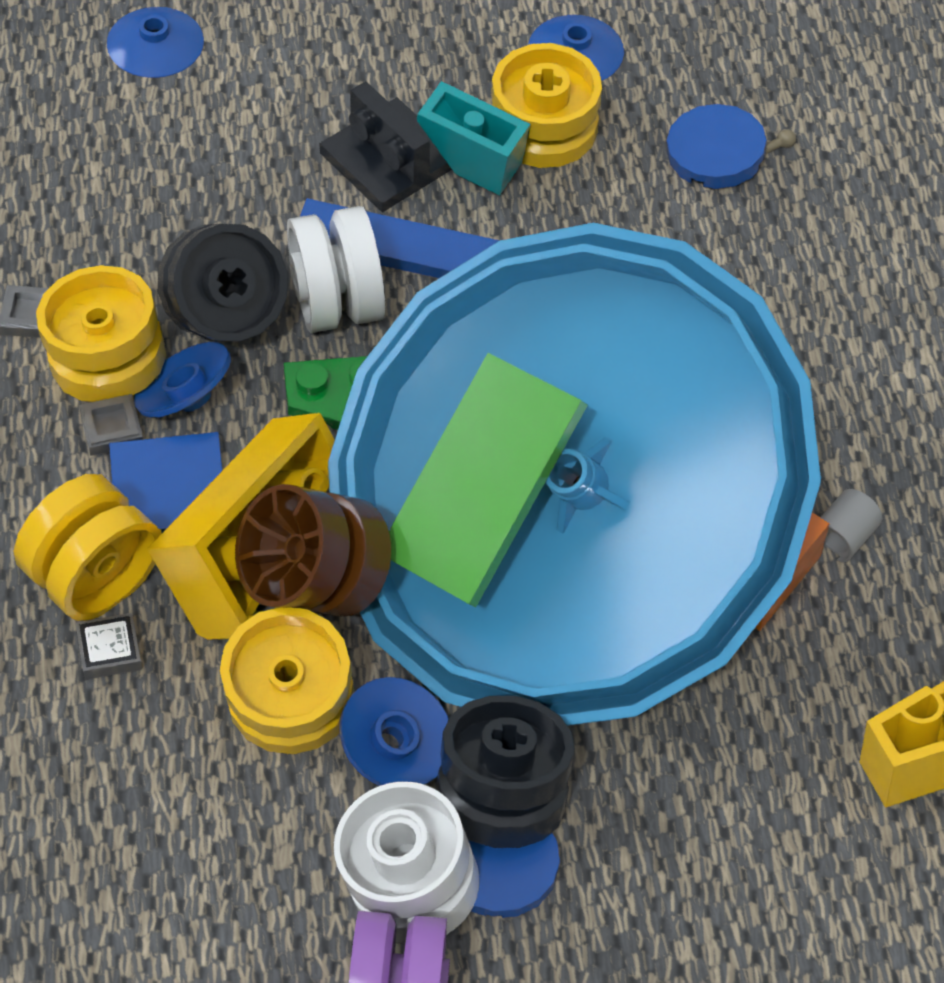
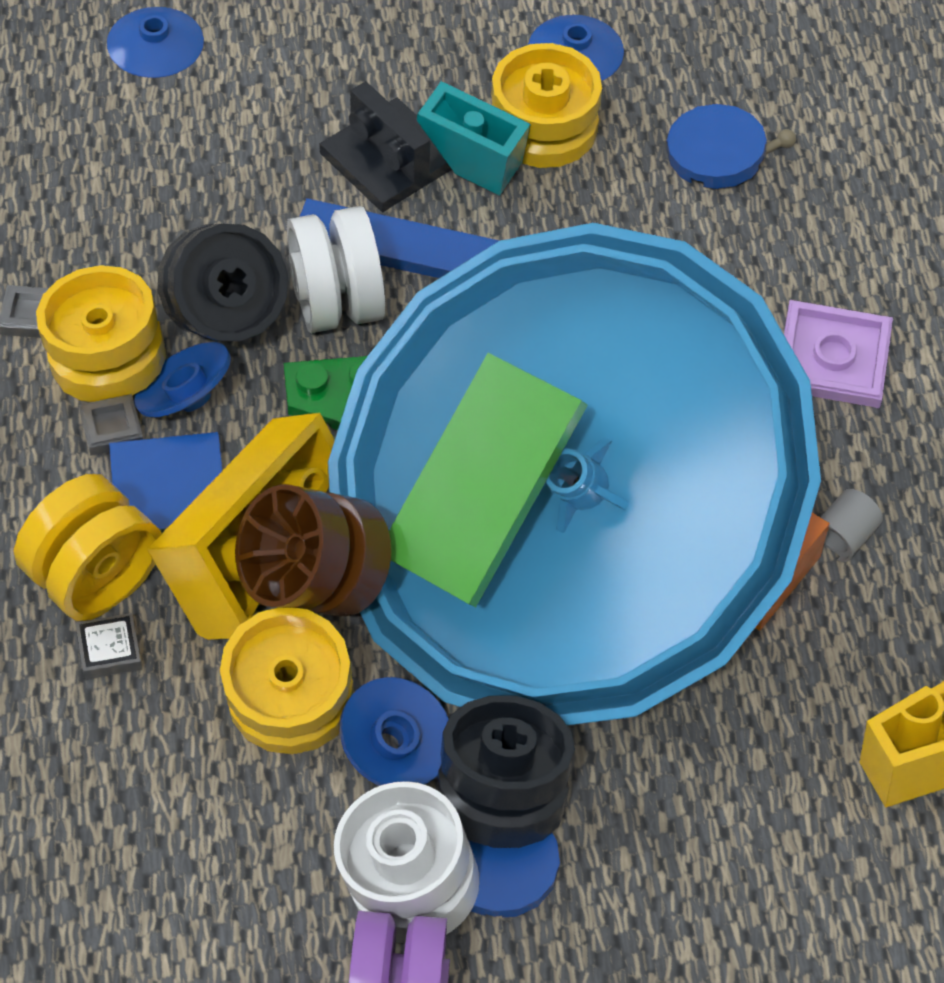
none -> lavender tile [784,300,893,408]

